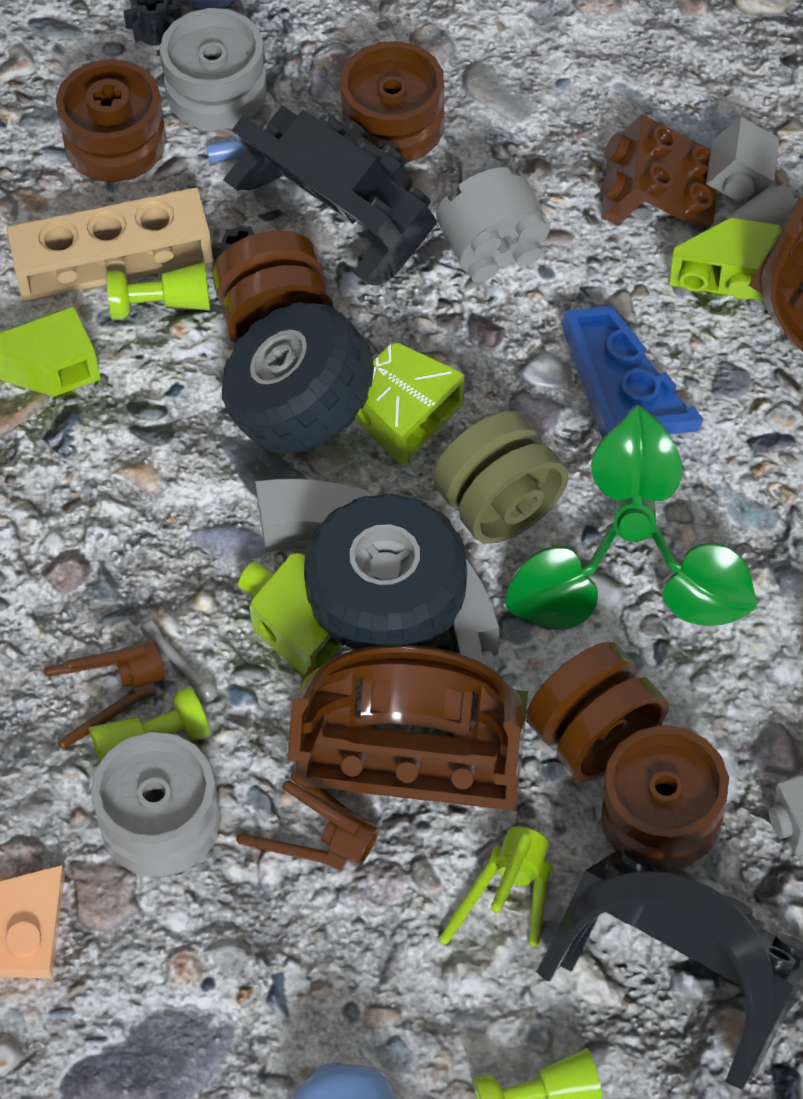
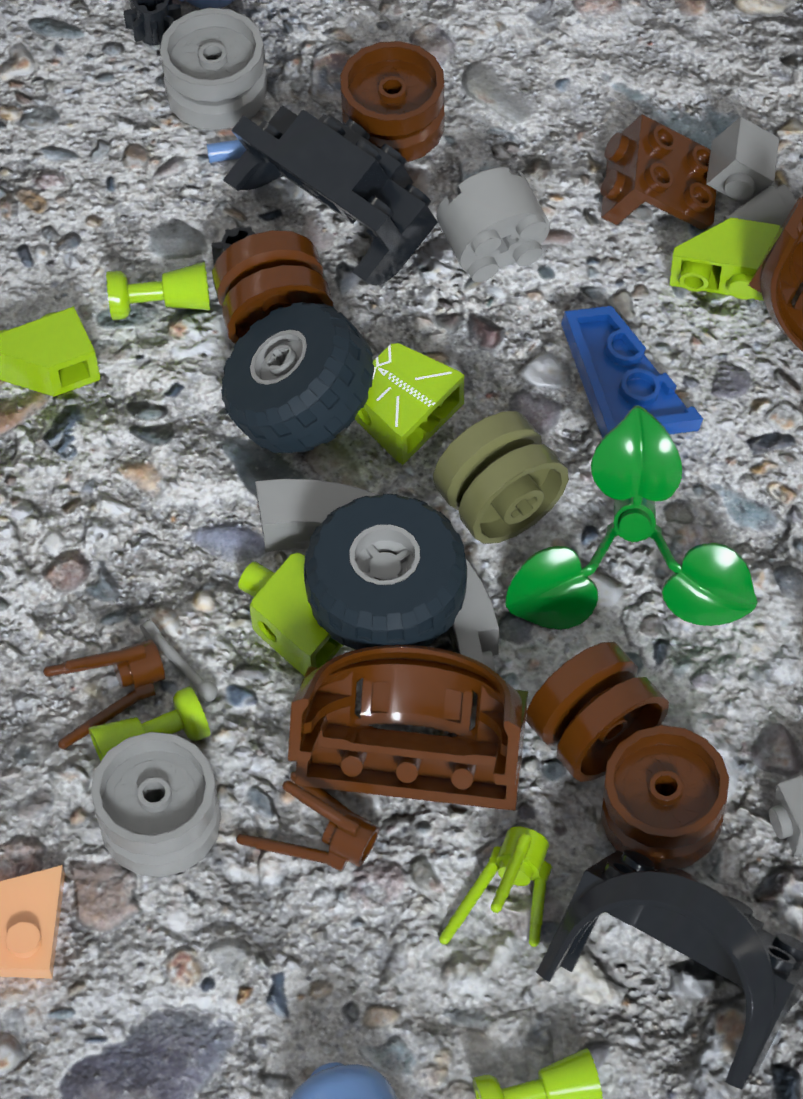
tan brick [6,187,213,302] -> none
reddish brown wheel [55,59,167,183] -> none

